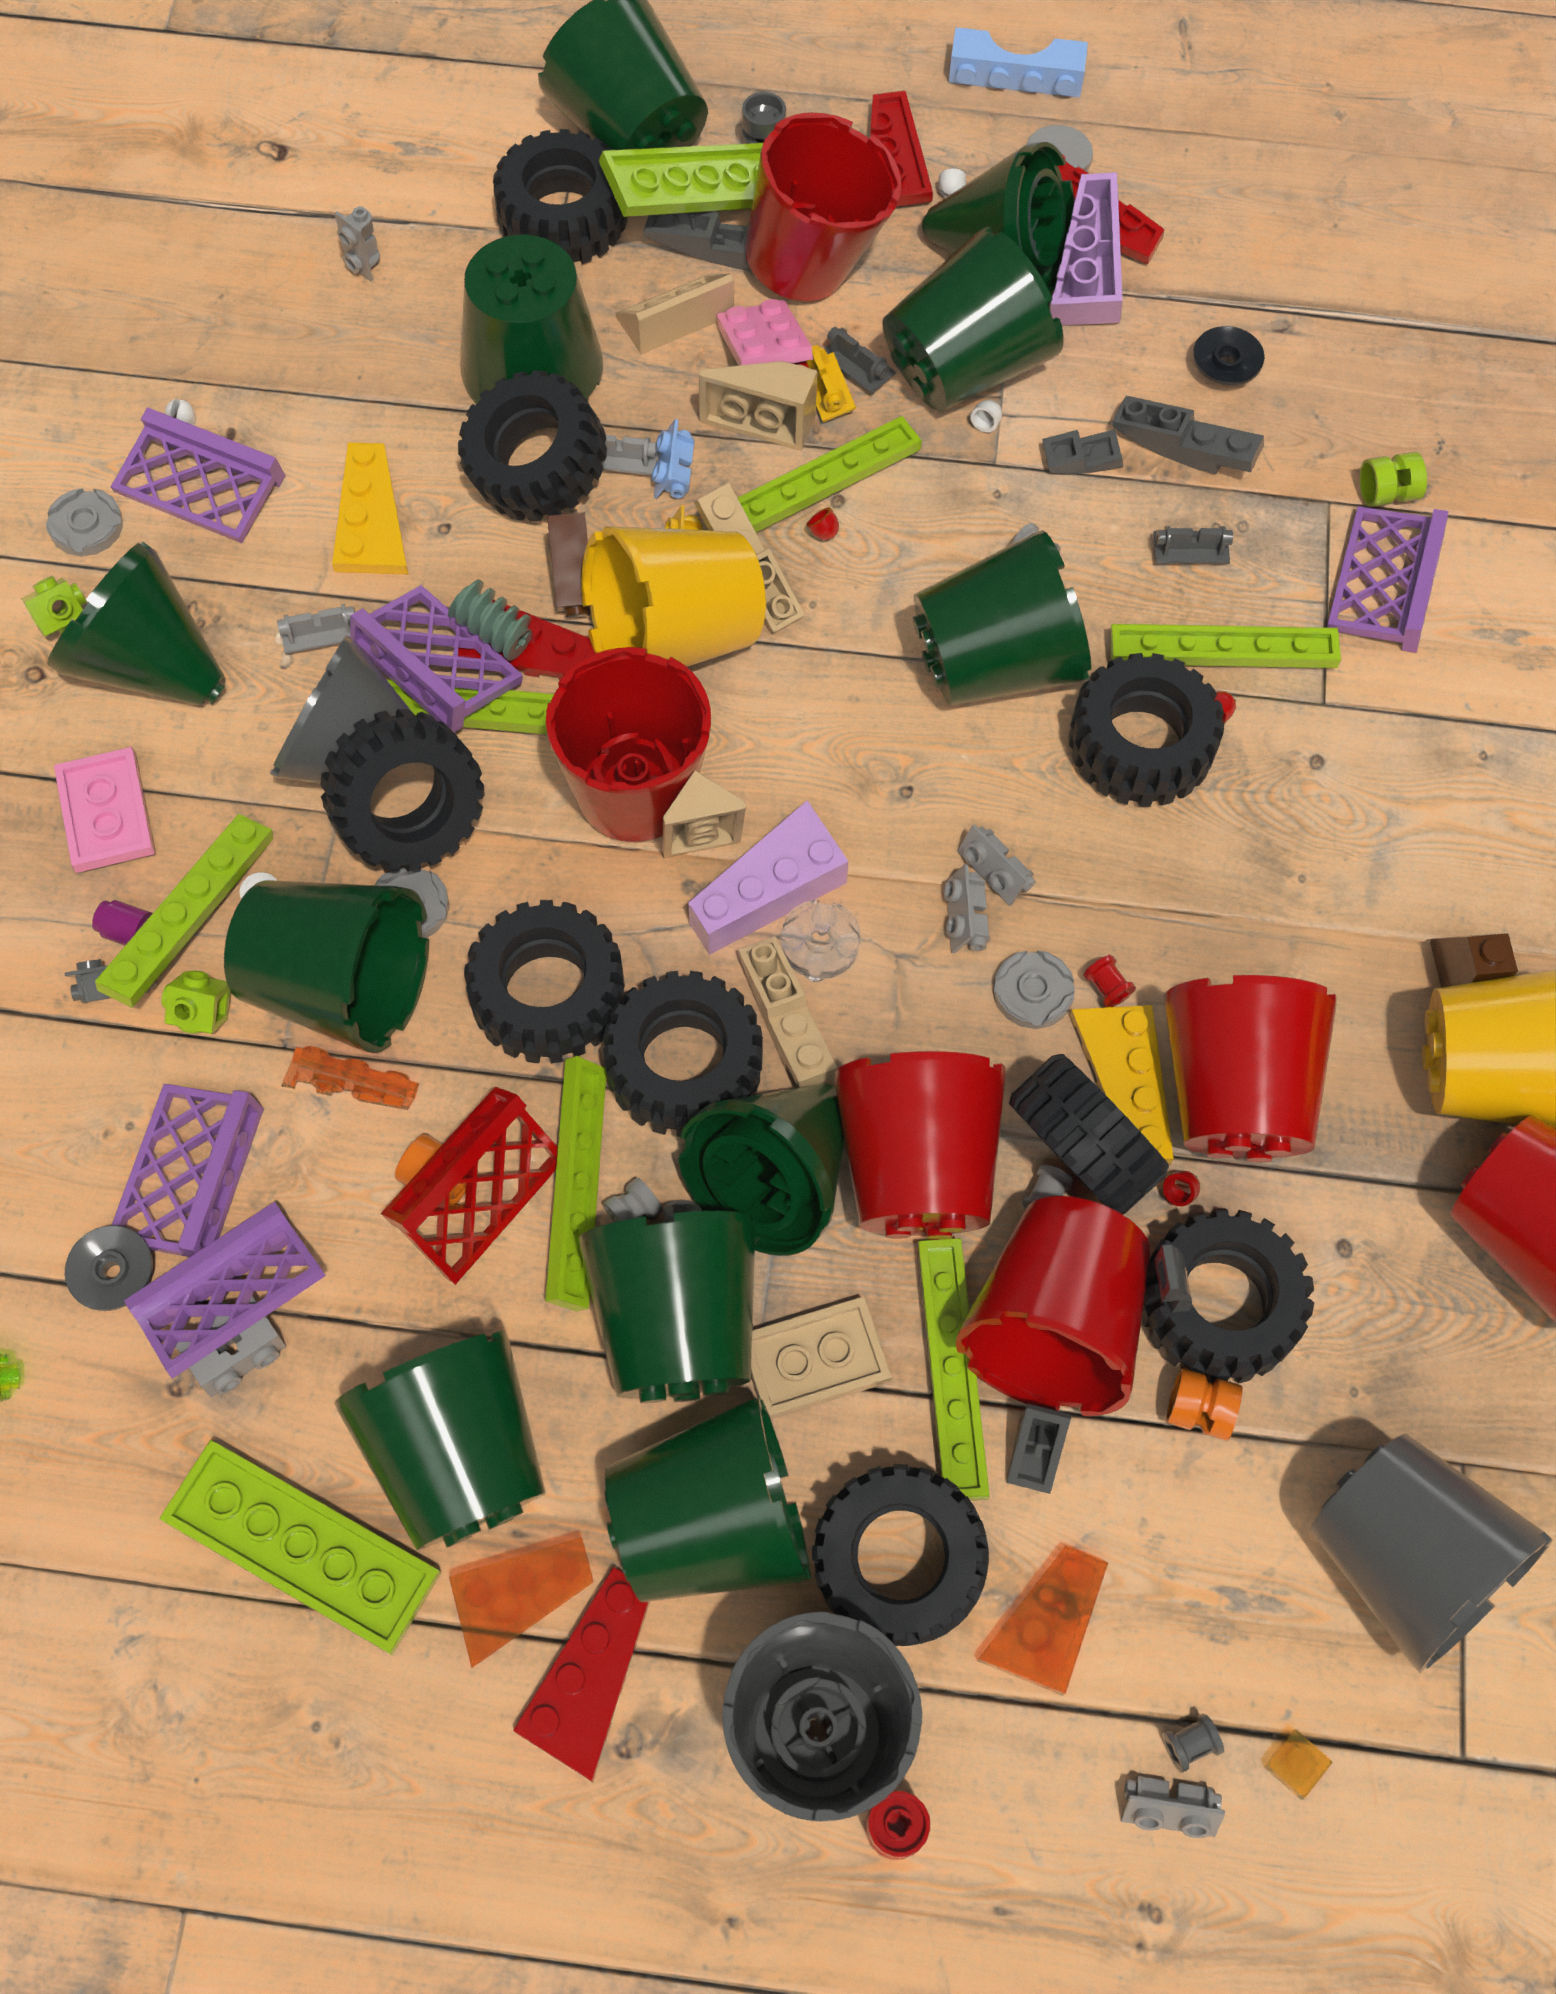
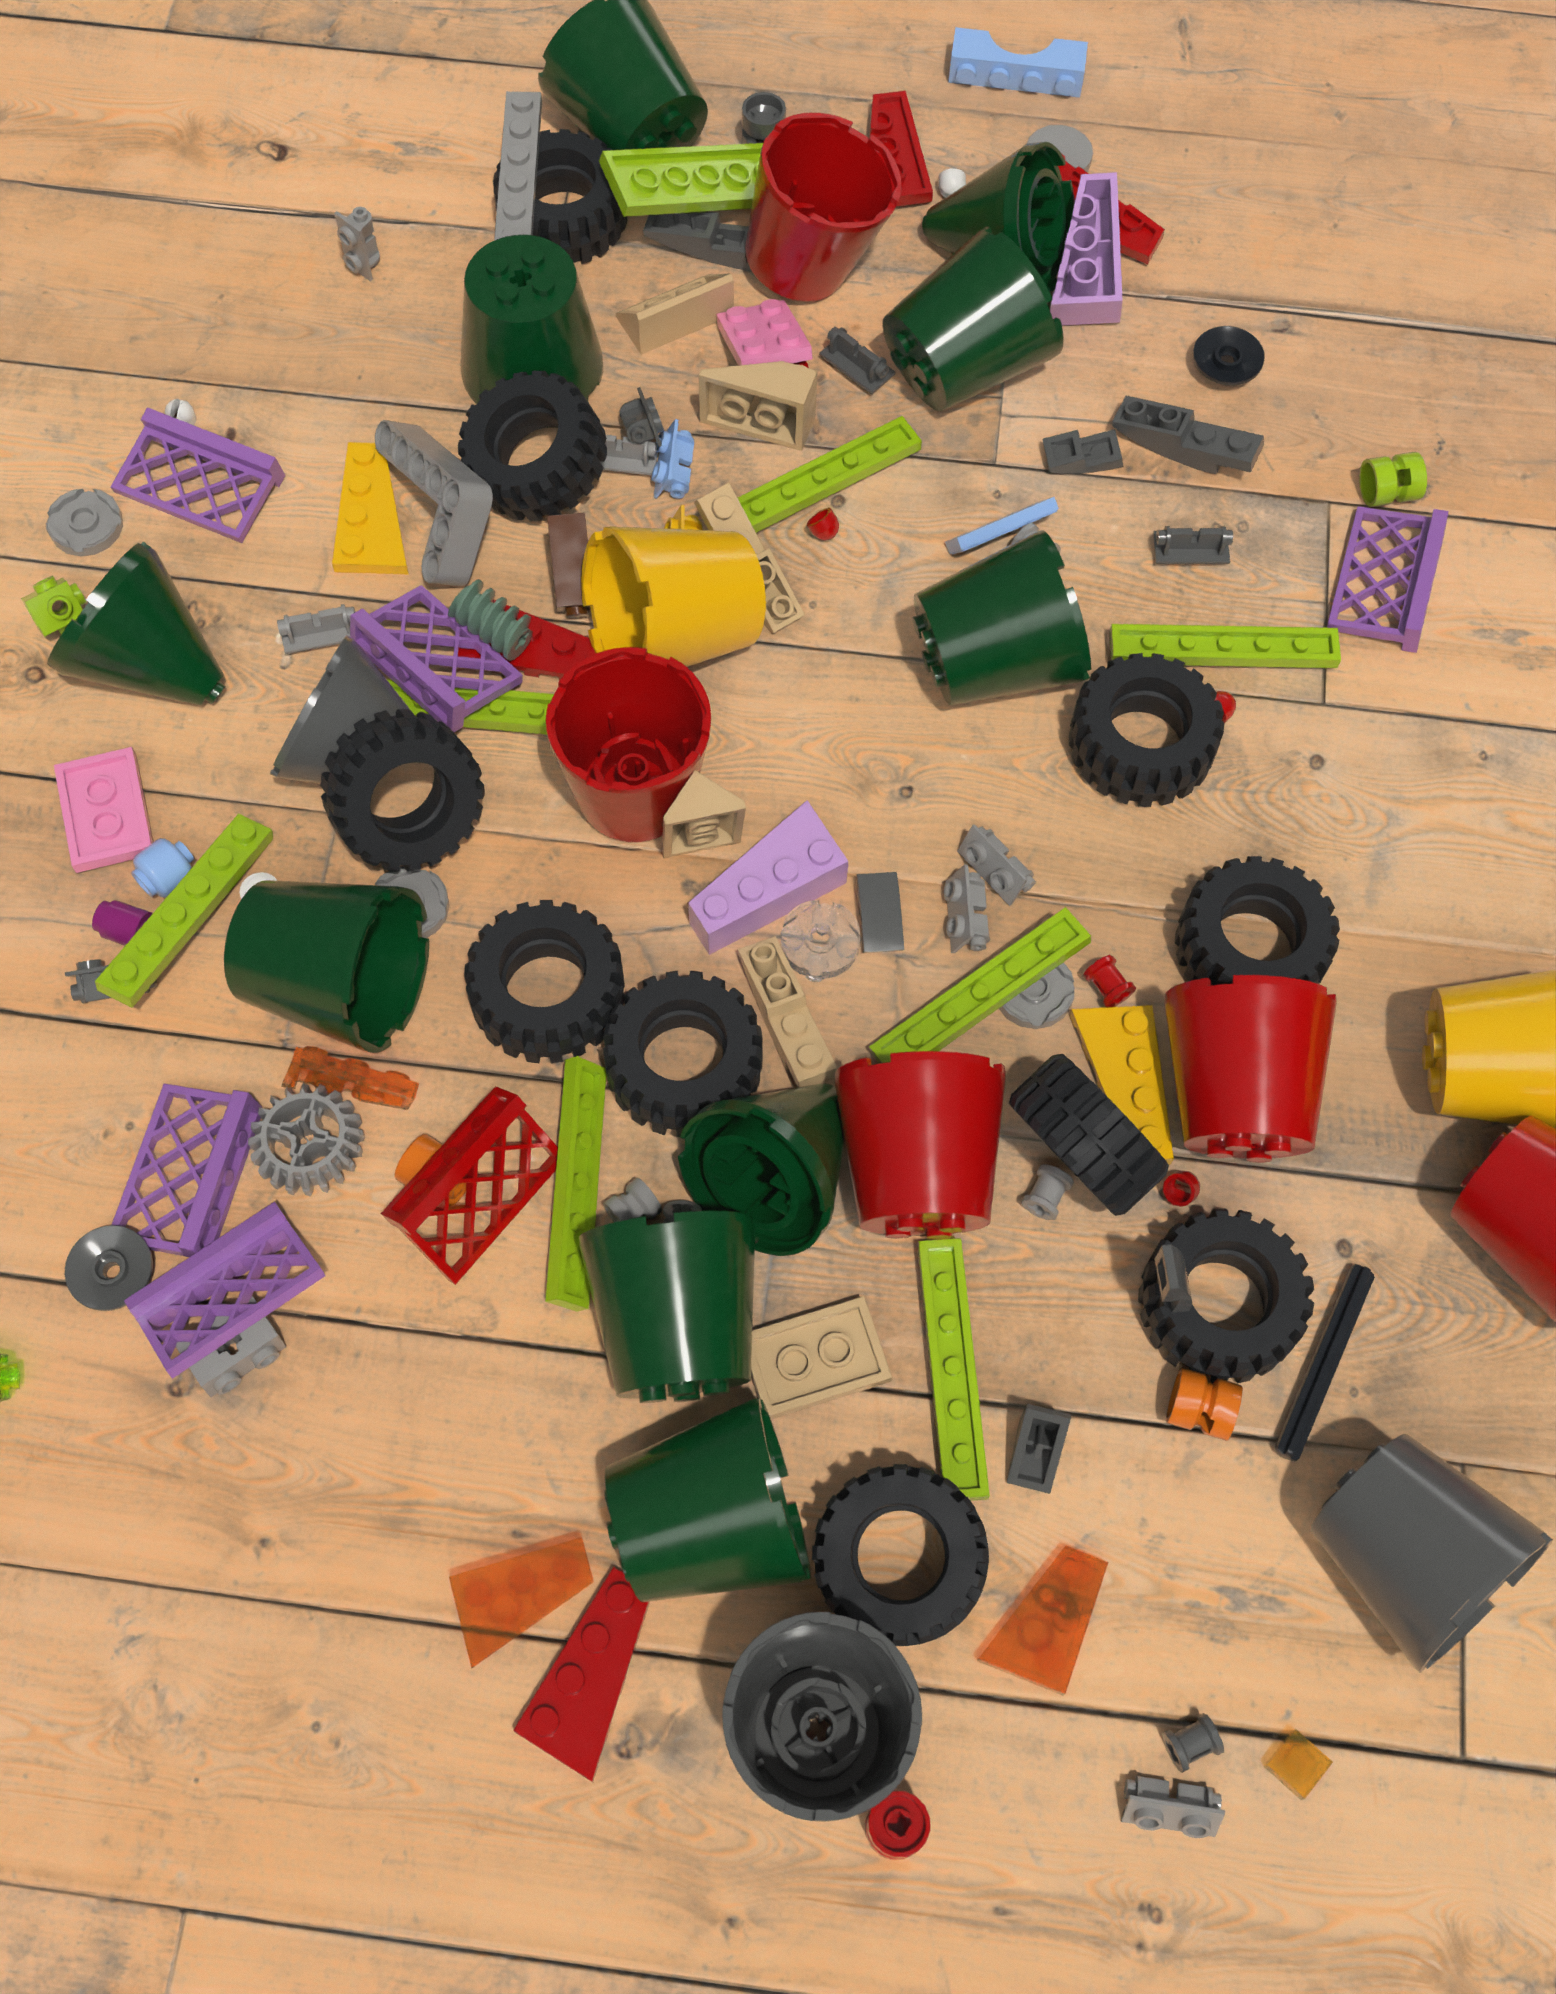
lime plate [159,1440,441,1655] -> none
lime brick [161,970,230,1034] -> none
dark green cone [334,1330,546,1550] -> none
yellow hinge [807,345,856,422] -> none
red cone [956,1196,1150,1416] -> none
white hinge [971,399,1002,432] -> none
reddish brown slope [1430,933,1518,987] -> none
none -> light blue head [131,838,194,898]
none -> light grey gear [248,1083,365,1197]
none -> light grey beam [375,420,493,587]
none -> light grey plate [494,91,542,240]
none -> dark grey hinge [619,387,664,447]
none -> dark grey slope [857,872,904,953]
none -> lime plate [869,907,1091,1064]
none -> light blue tile [945,497,1059,555]
none -> black tyre [1175,856,1340,985]
none -> black axle [1274,1264,1375,1461]

